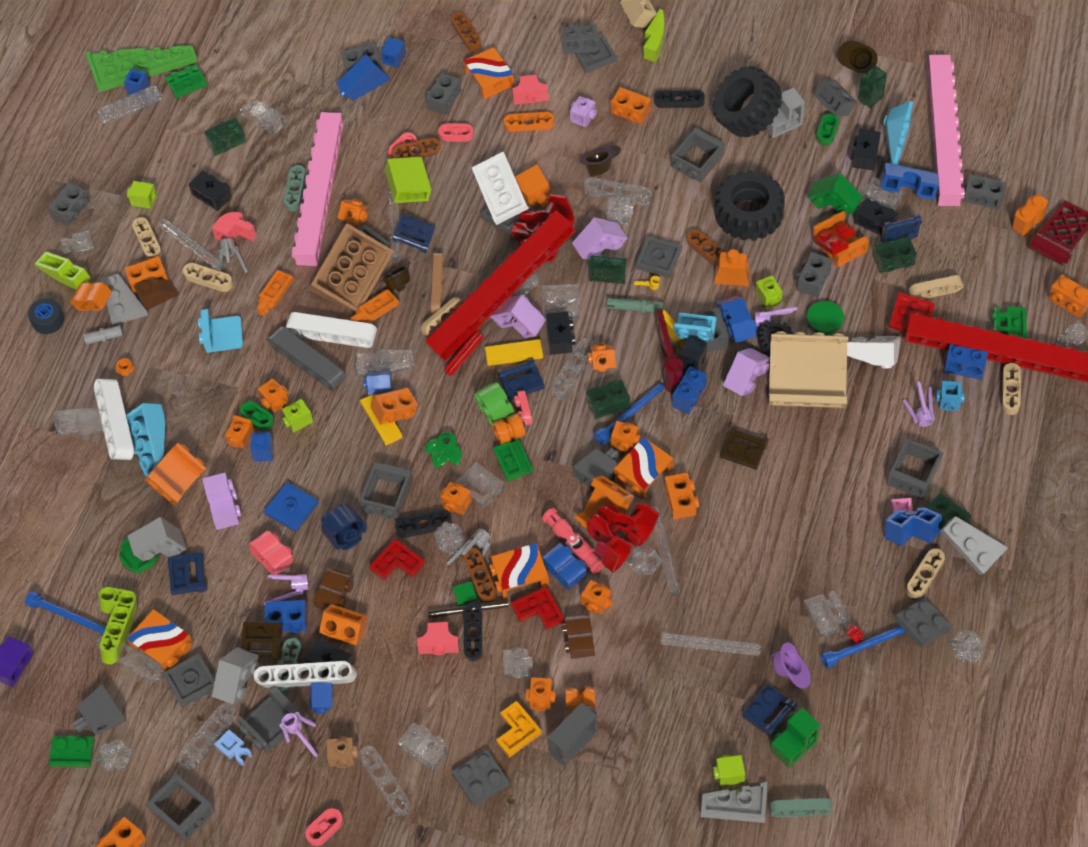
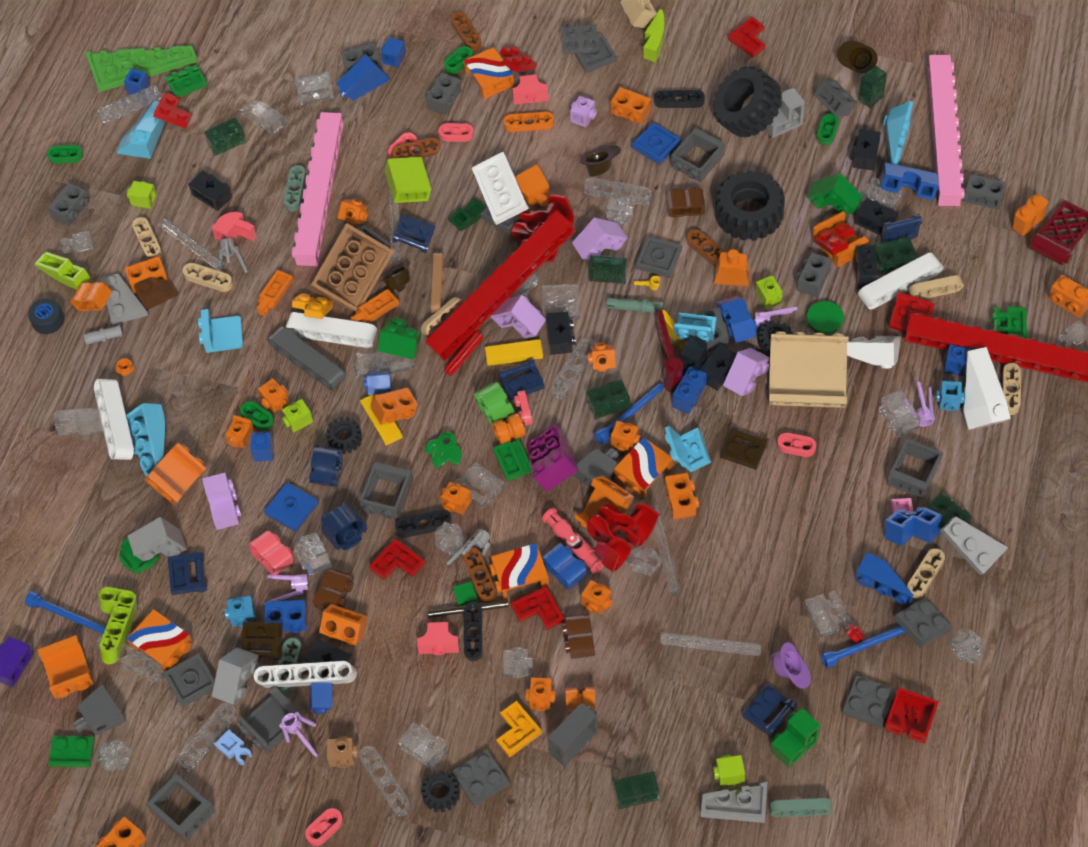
none -> orange panel [37,635,94,699]
none -> green plate [47,145,83,164]
none -> medium azure wedge [117,101,165,159]
none -> red plate [153,92,192,129]
none -> dark azure brick [225,596,256,627]
none -> light orange plate [292,294,333,319]
none -> clear brick [294,532,332,575]
none -> clear brick [295,71,334,105]
none -> dark blue brick [309,445,343,487]
none -> black tyre [326,417,362,454]
none -> green brick [378,318,421,360]
none -> black tyre [421,771,460,813]
none -> green plate [444,46,473,74]
none -> dark green slope [448,198,486,231]
none -> red plate [500,46,537,72]
none -> magenta slope [526,424,578,492]
none -> clear green brick [613,771,659,810]
none -> blue plate [632,122,681,165]
none -> medium azure bracket [665,426,711,472]
none -> reddish brown brick [666,187,705,218]
none -> black brick [700,344,737,391]
none -> red plate [728,17,765,58]
none -> coral plate [777,433,816,457]
none -> dark grey plate [842,676,896,729]
none -> black brick [854,245,878,289]
none -> blue slope [855,553,913,606]
none -> white beam [858,253,944,310]
none -> clear brick [879,389,920,437]
none -> red piece [885,688,939,744]
none -> white wedge [963,347,1011,430]

